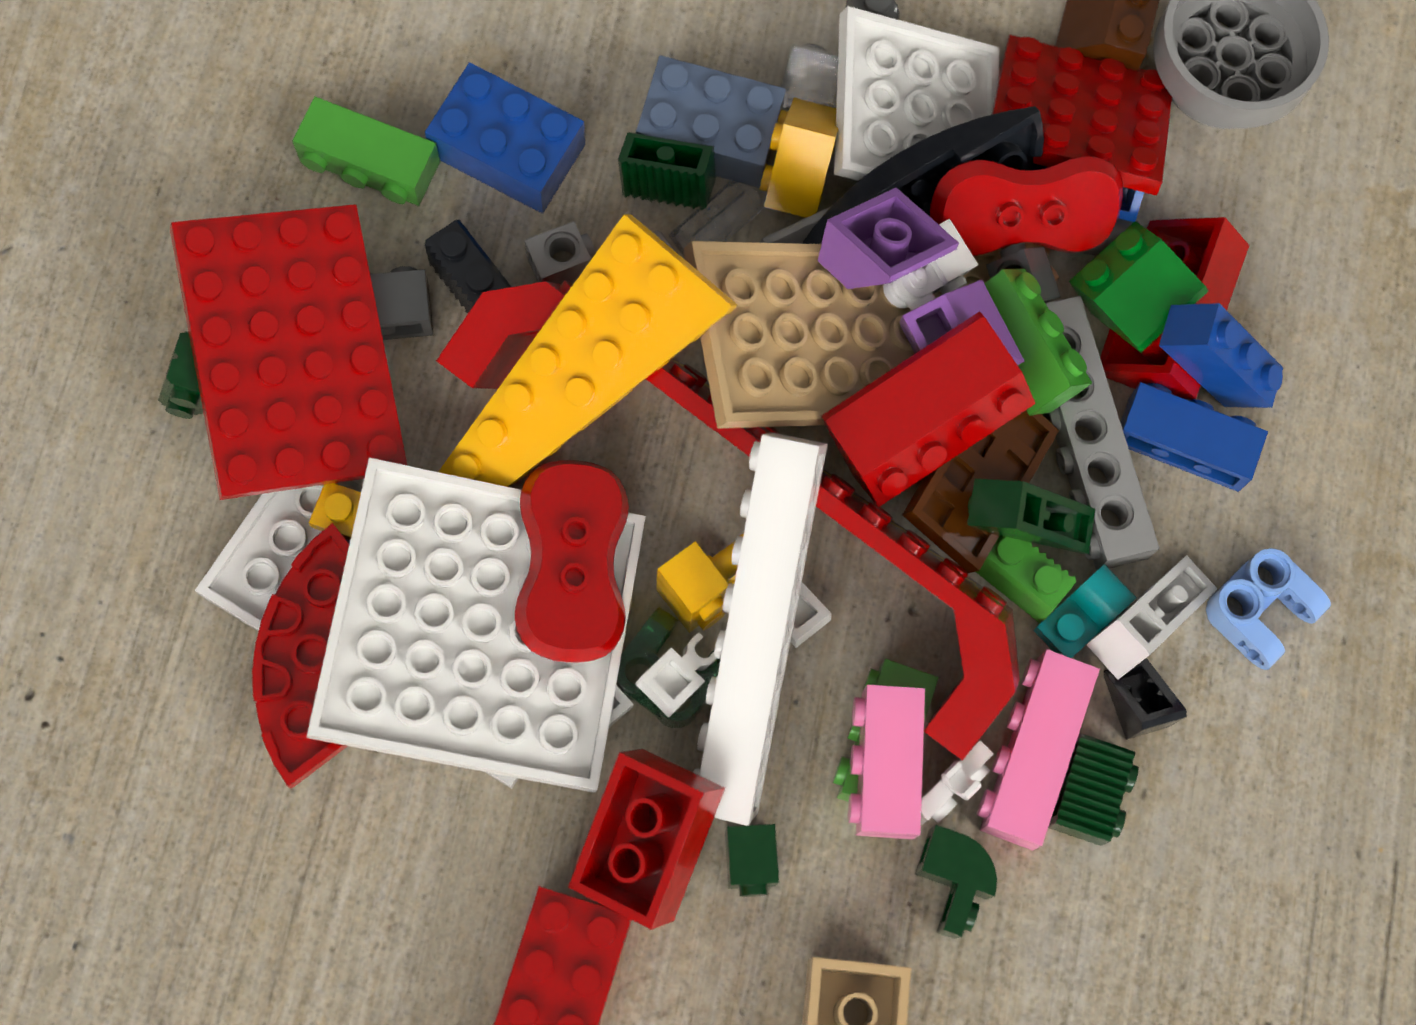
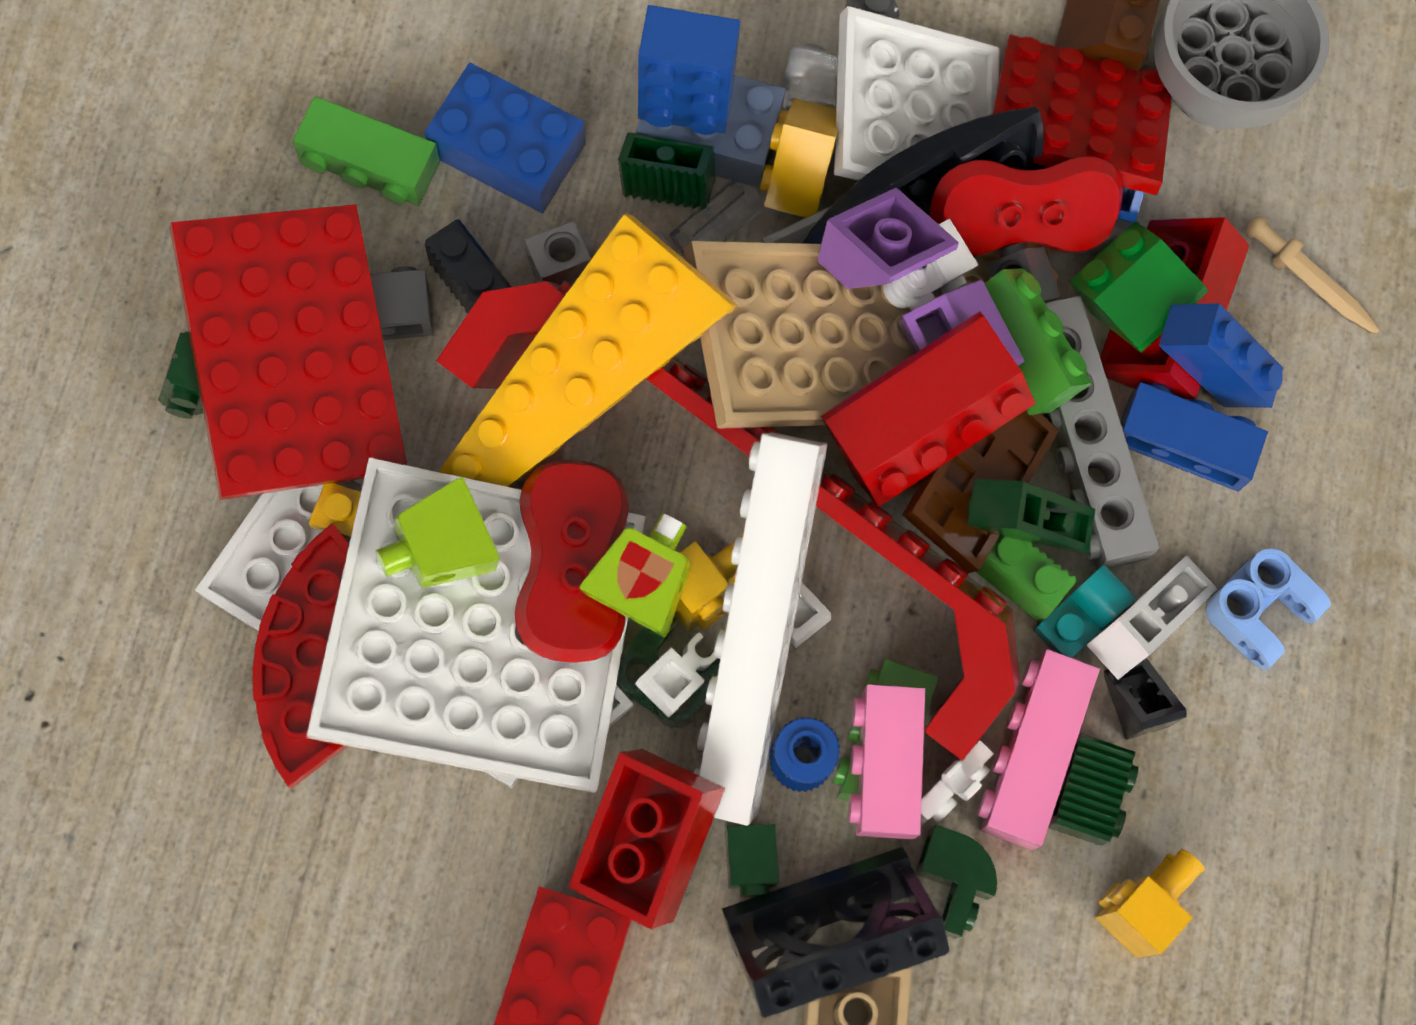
none -> lime torso [376,477,500,588]
none -> lime torso [580,513,691,637]
none -> blue brick [638,5,741,135]
none -> black fence [722,846,949,1018]
none -> blue hose [769,717,841,792]
none -> yellow brick [1094,849,1205,958]
none -> tan sword [1246,216,1379,334]

